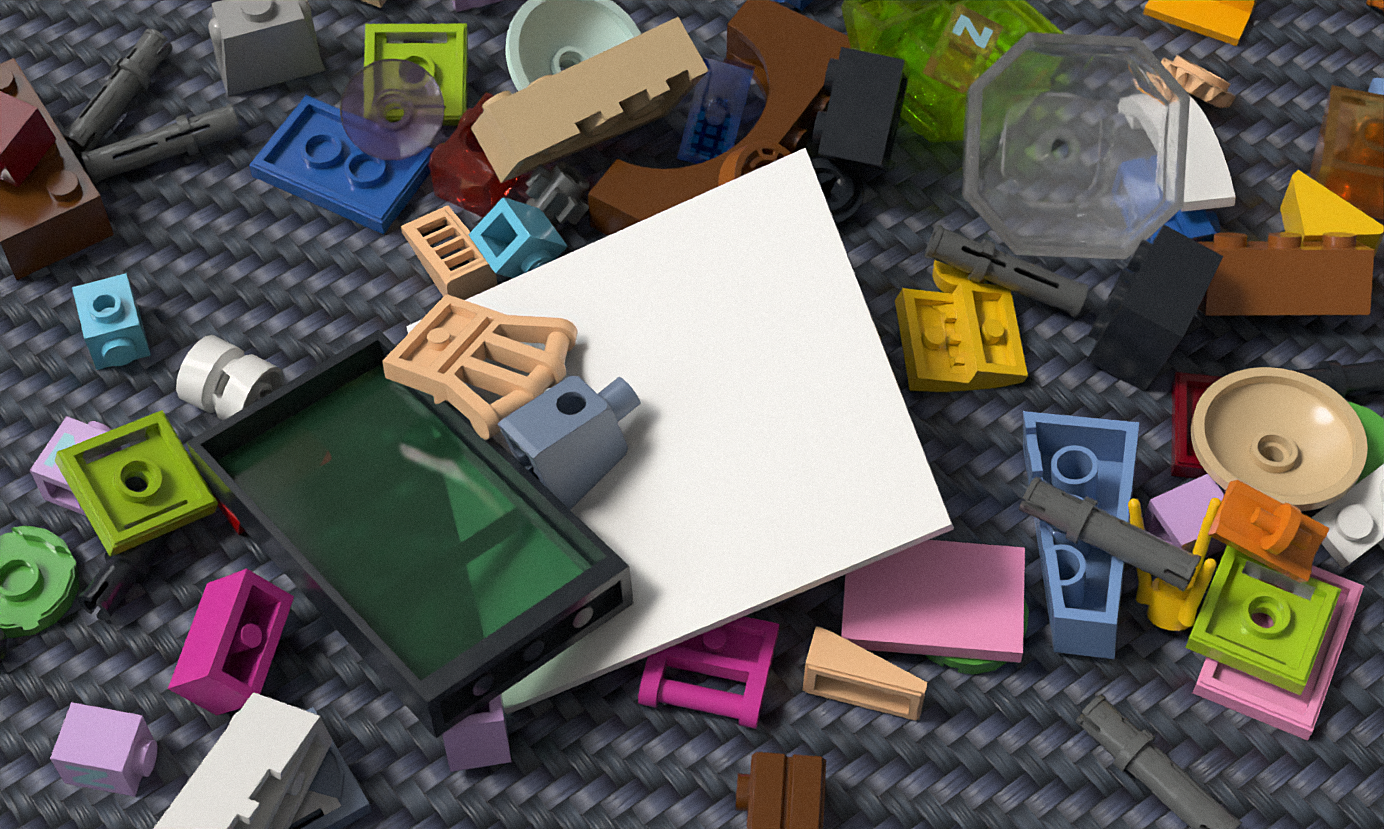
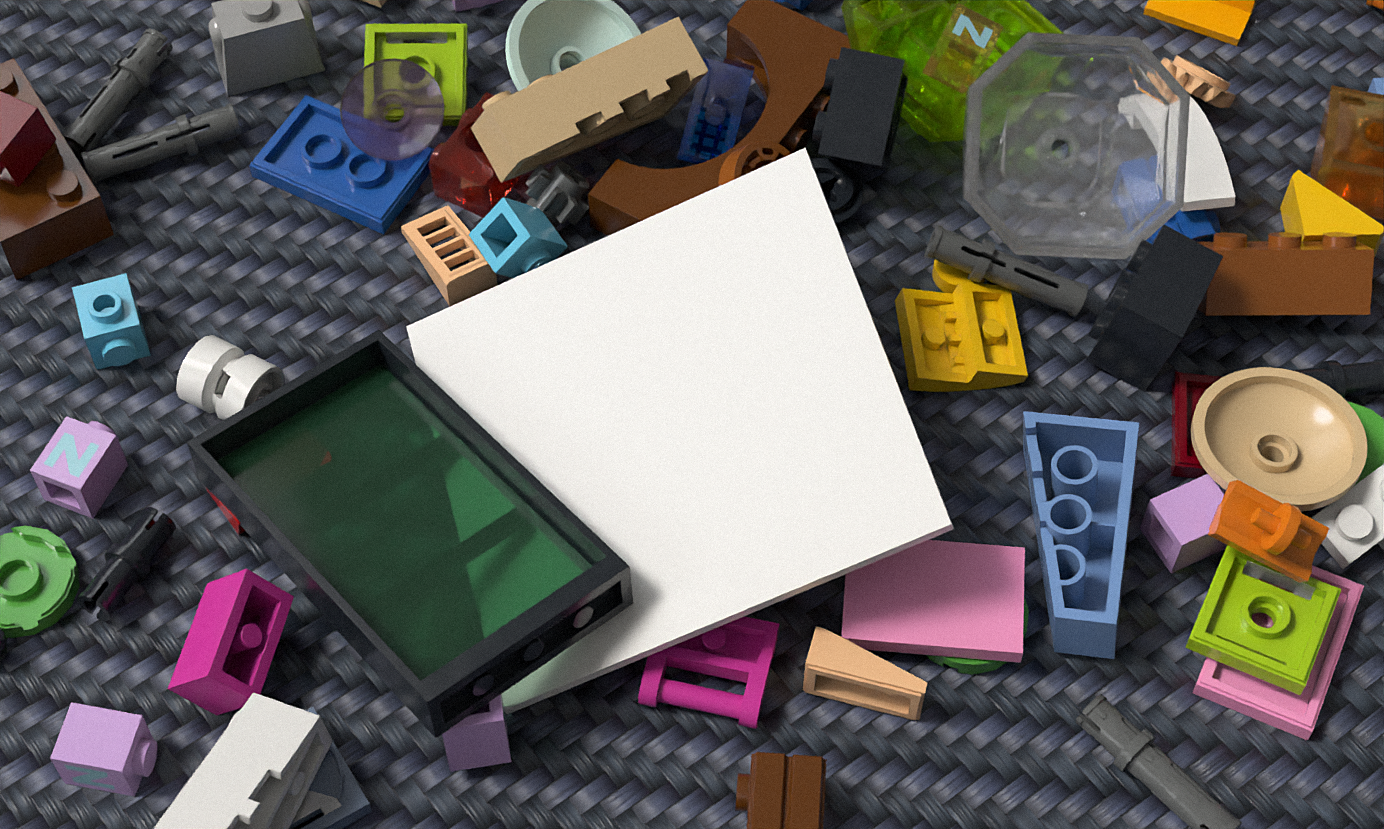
lime piece [55,410,218,557] -> none
light nougat plate [382,294,578,440] -> none
sand blue torso [497,376,641,510] -> none
dark grey pin [1019,476,1201,592] -> none
yellow plant [1128,498,1221,631] -> none

